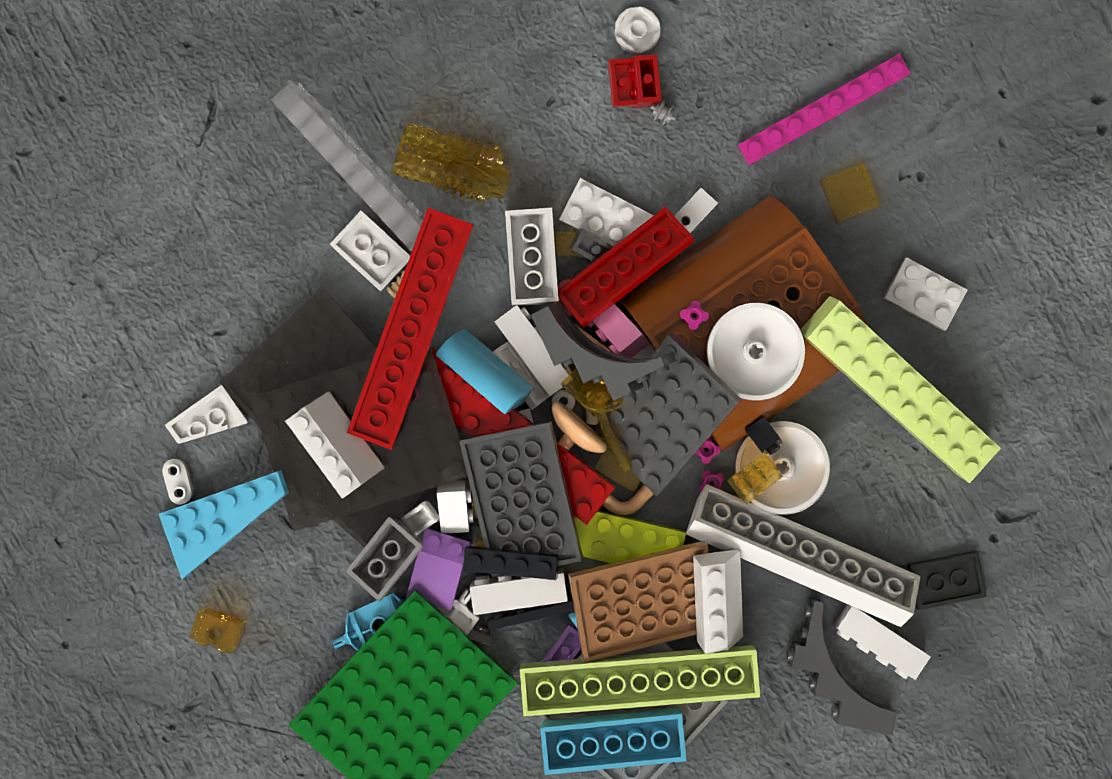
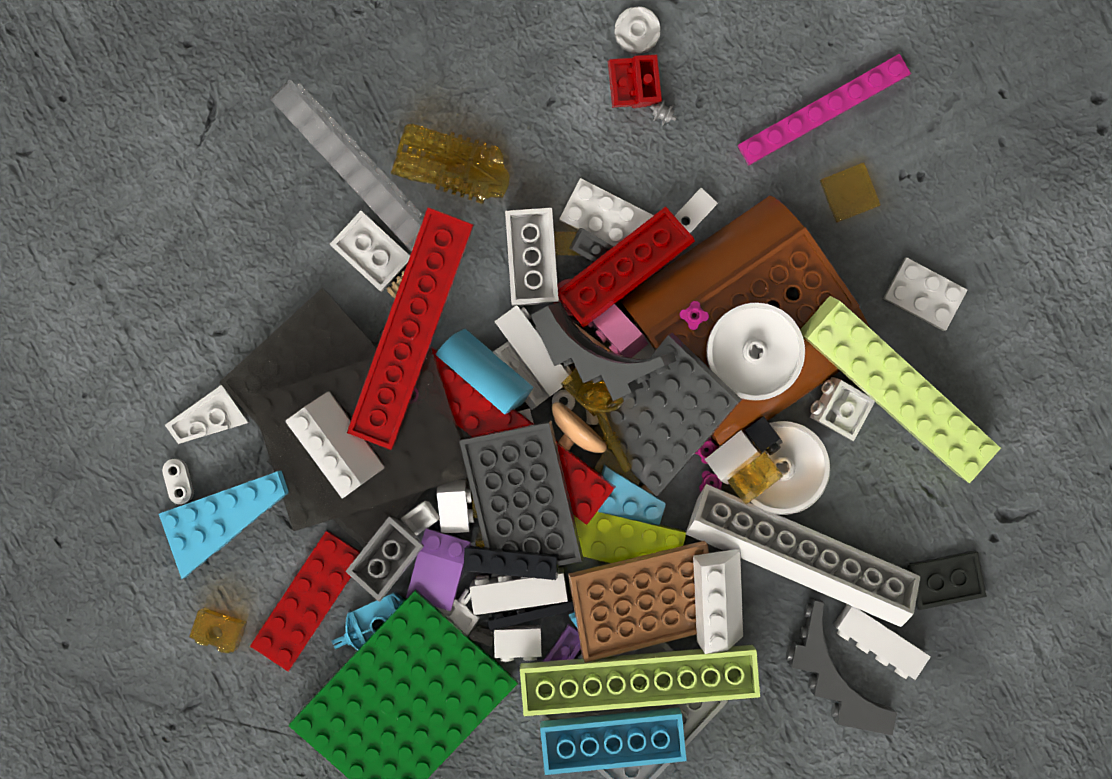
none -> red plate [250,530,361,672]
none -> white brick [494,625,542,662]
none -> medium azure wing [597,465,666,526]
none -> white brick [705,430,763,485]
none -> white plate [810,377,875,441]

